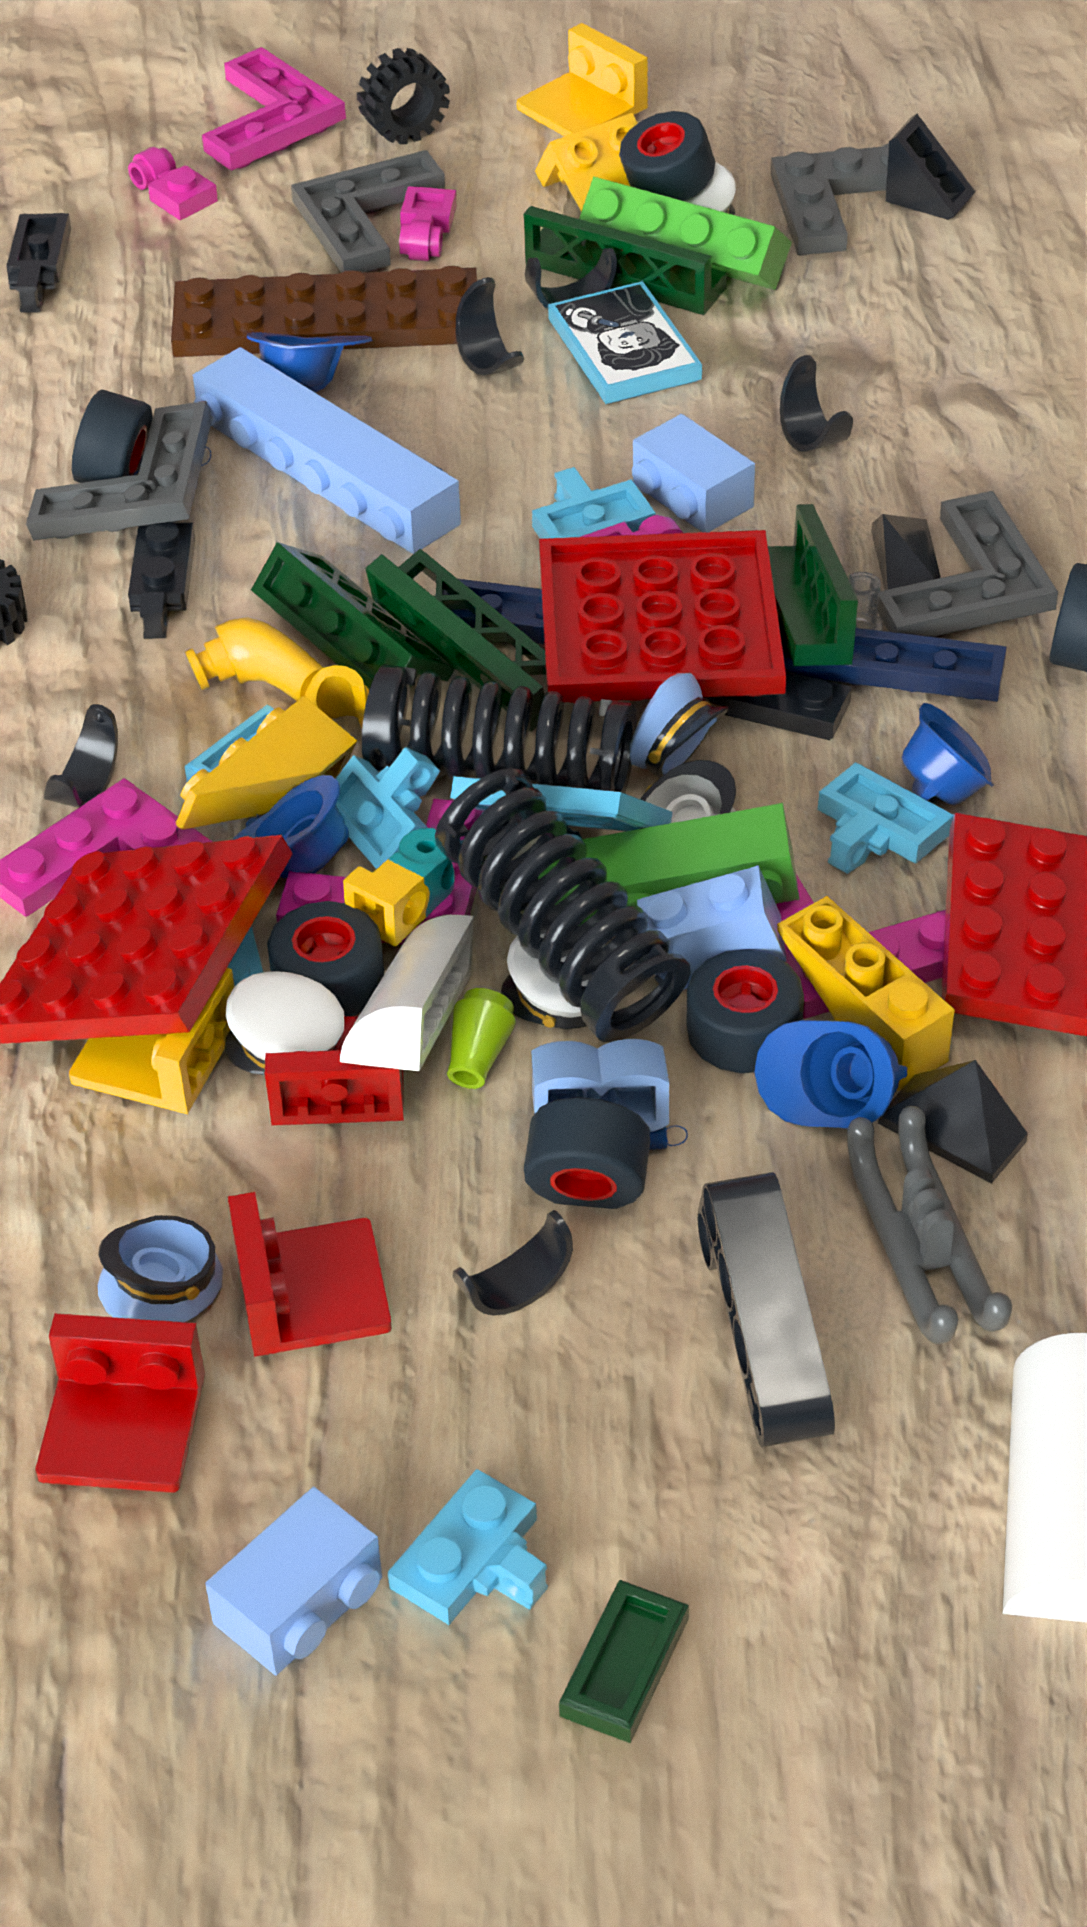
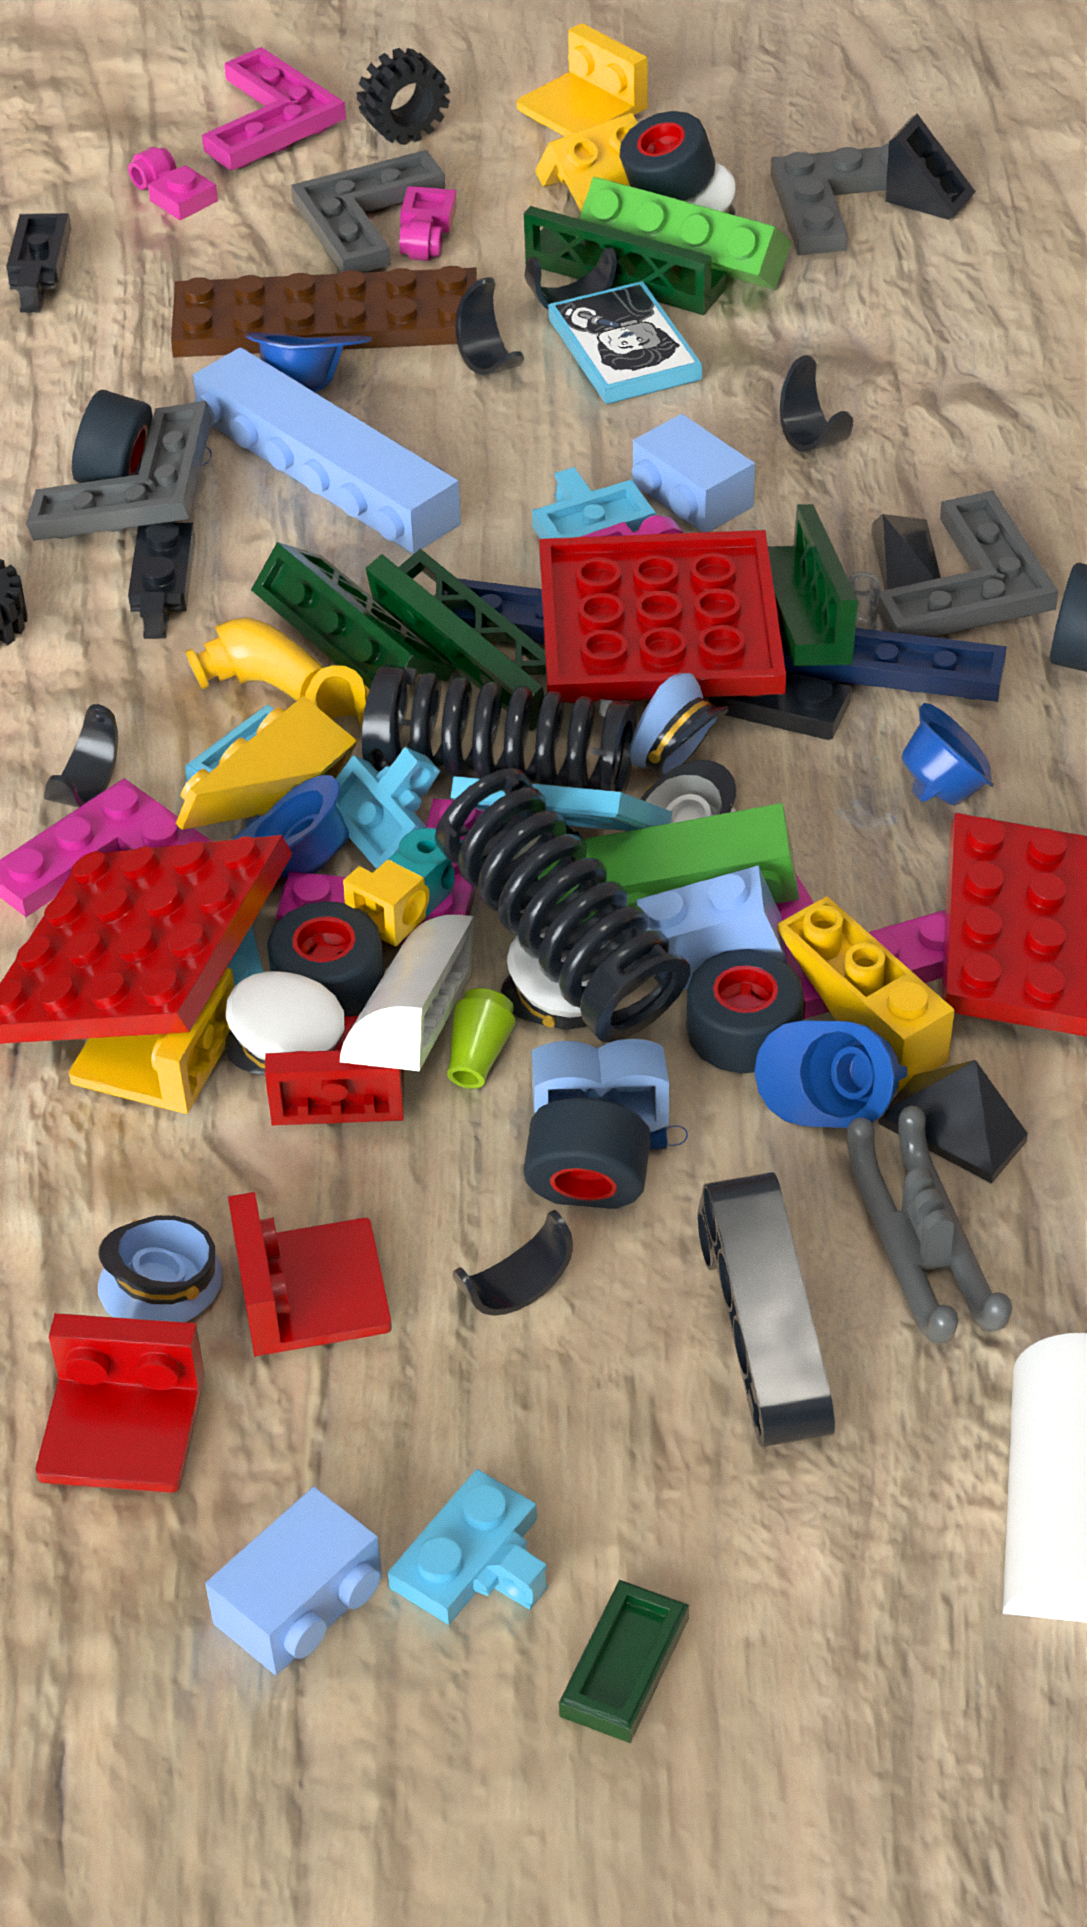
medium azure hinge [817,762,954,874] -> none

